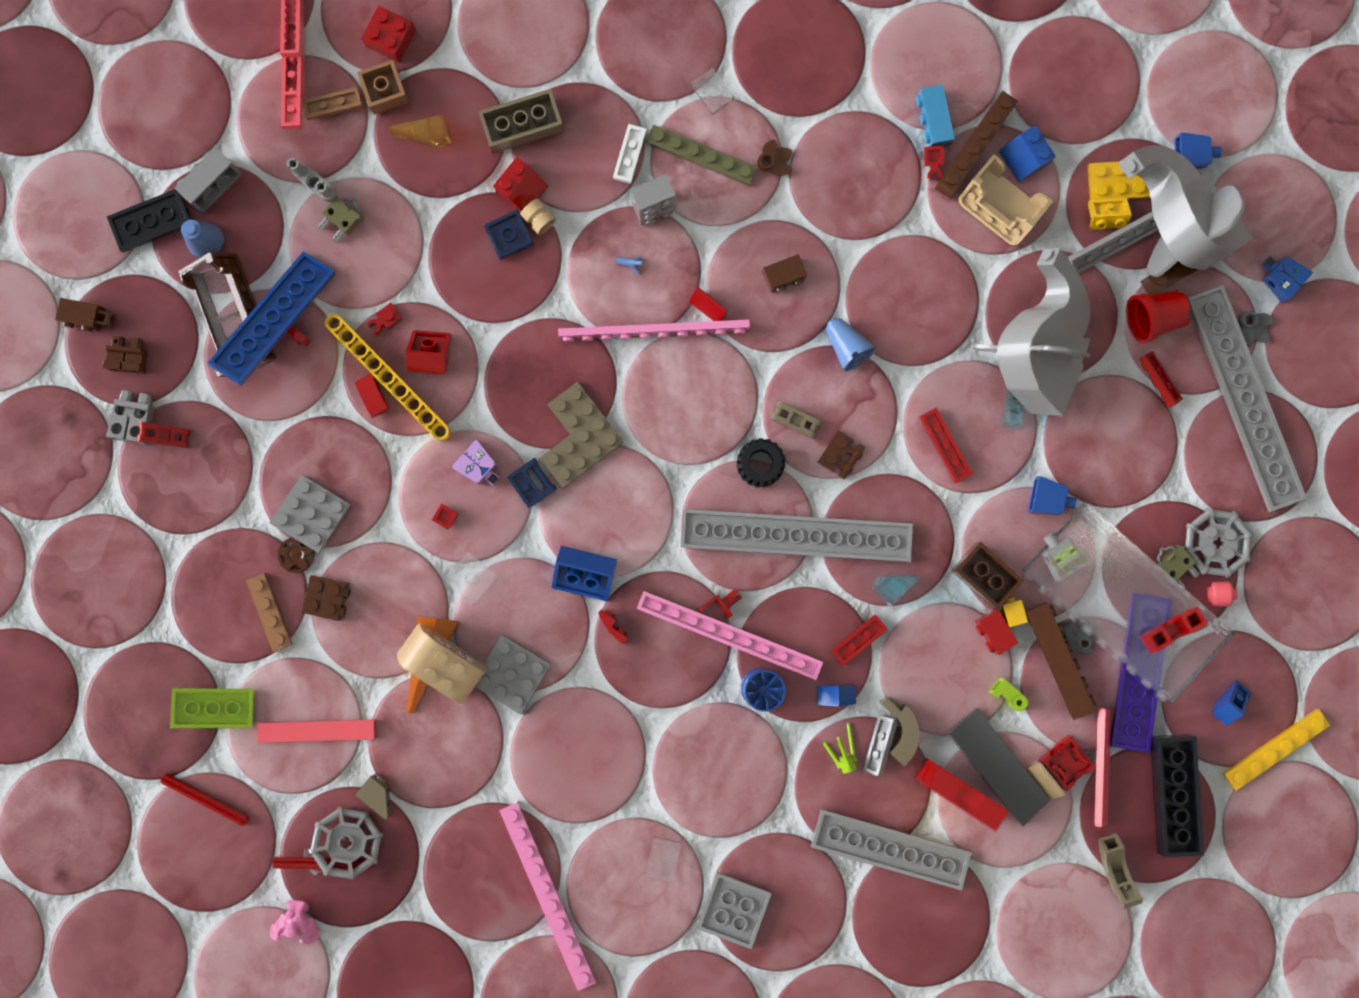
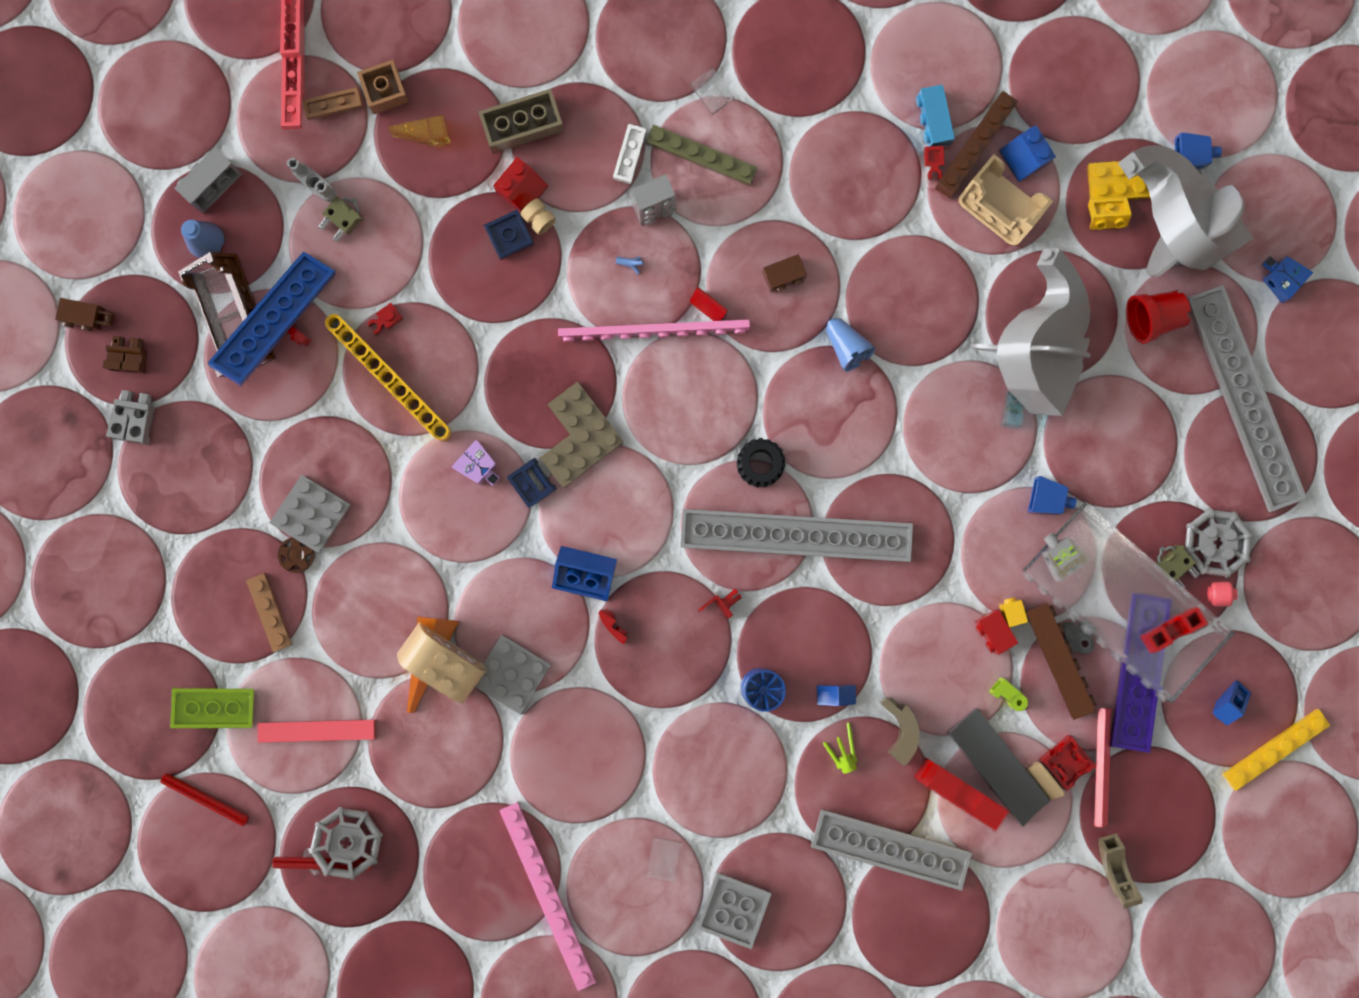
black plate [106,189,191,253] -> none
red plate [136,422,191,448] -> none
bright pink animal [270,900,321,945] -> none
reddish brown plate [302,575,351,621] -> none
red slope [355,374,389,418] -> none
dark tan slope [355,774,391,820] -> none
red brick [361,5,416,63] -> none
red slope [406,330,451,374] -> none
red plate [432,503,459,530] -> none
clear plate [444,552,499,606] -> none
bright pink plate [637,591,823,680] -> none
reddish brown plate [757,139,792,176] -> none
dark tan plate [770,401,823,440] -> none
reddish brown plate [817,430,865,480] -> none
red plate [830,614,888,666] -> none
light grey plate [863,714,898,777] -> none
clear light blue slope [871,575,919,606] -> none
red plate [919,407,973,484] -> none
reddish brown brick [951,542,1024,610] -> none
light grey plate [1068,212,1159,273] -> none
red plate [1139,351,1183,408] -> none
reddish brown brick [1140,261,1199,295] -> none
black brick [1151,734,1204,857] -> none
dark grey plate [1239,311,1274,347] -> none

